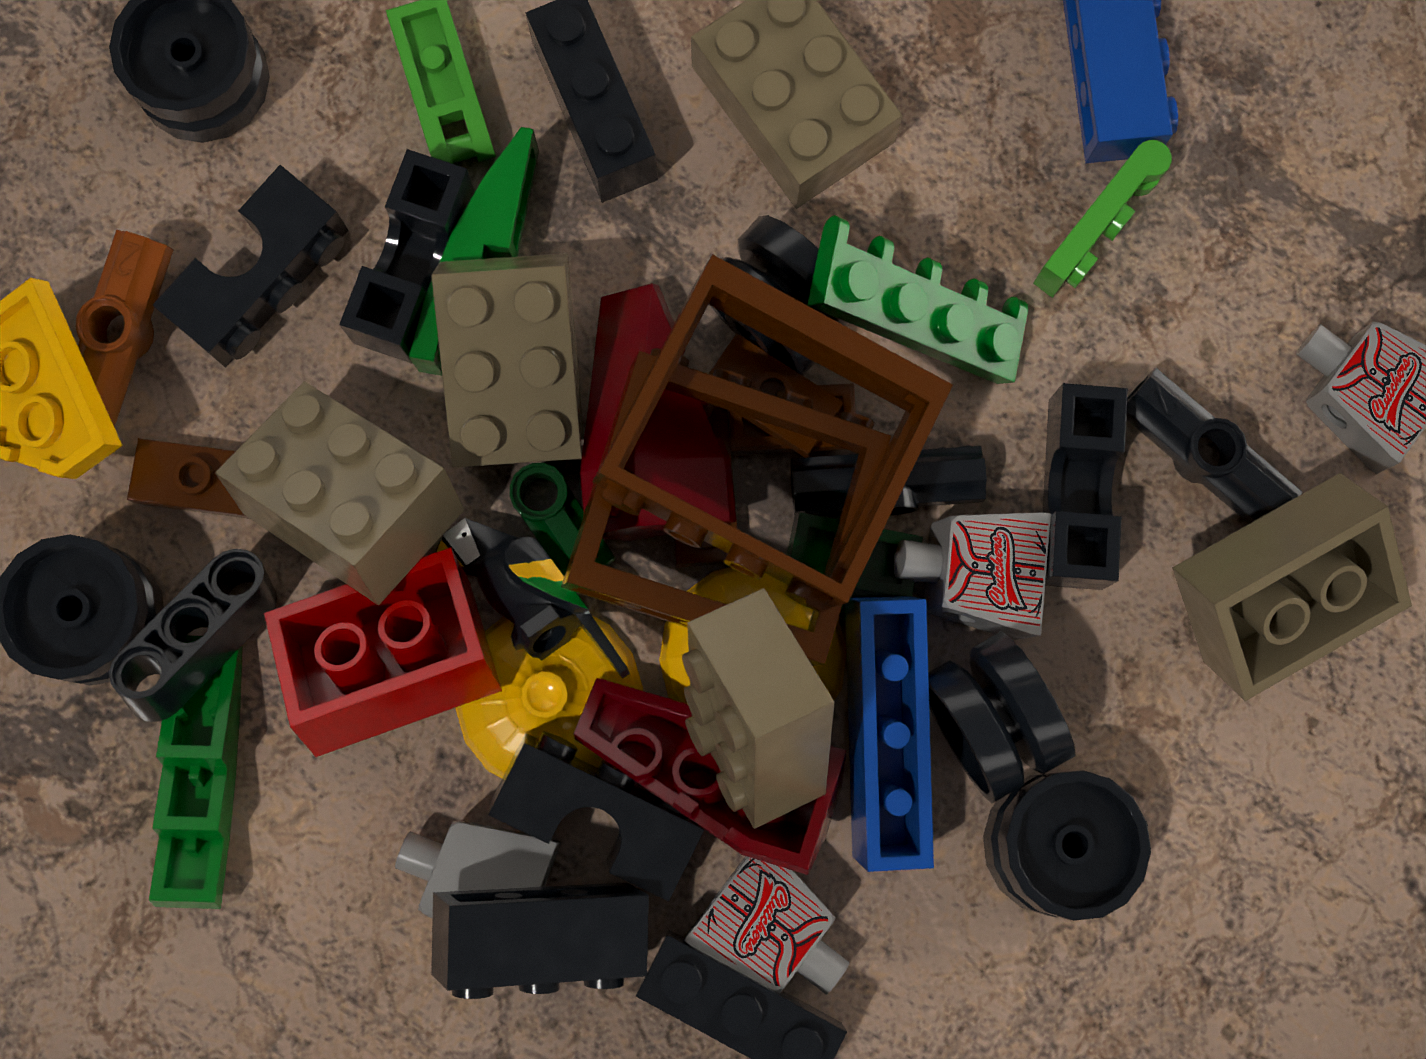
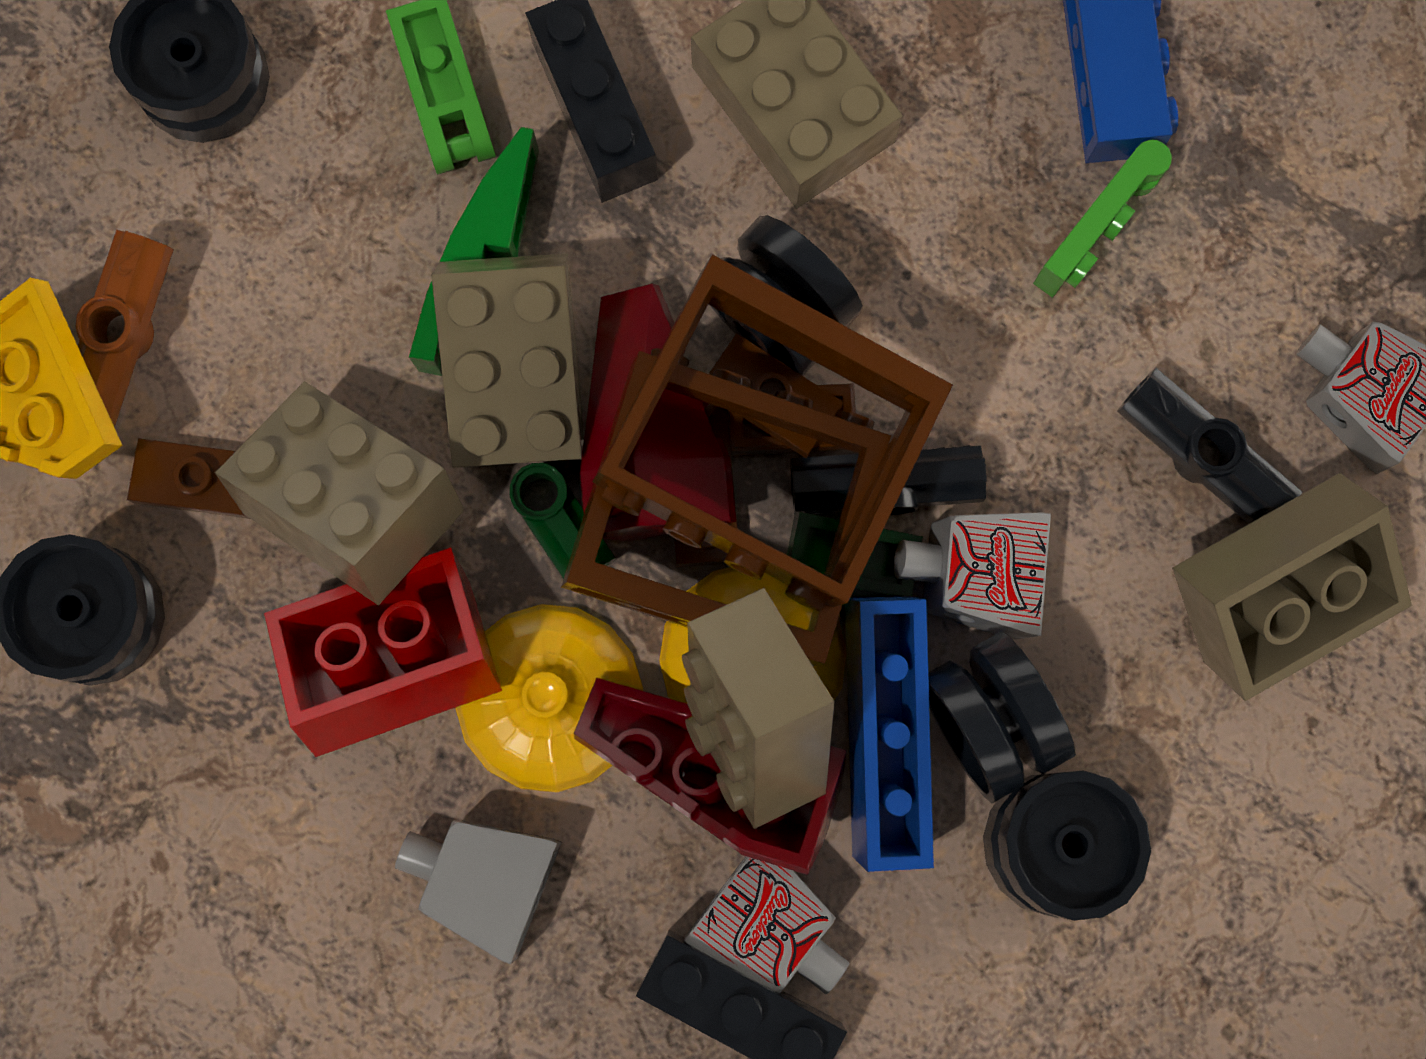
black beam [109,549,277,722] -> none
green slope [149,635,243,909] -> none
black arch [153,165,349,368] -> none
black arch [339,149,475,364] -> none
black brick [431,882,649,999] -> none
black animal [436,518,630,679] -> none
black arch [488,731,704,901] -> none
green hinge [807,215,1028,384] -> none
black arch [1043,383,1128,590] -> none

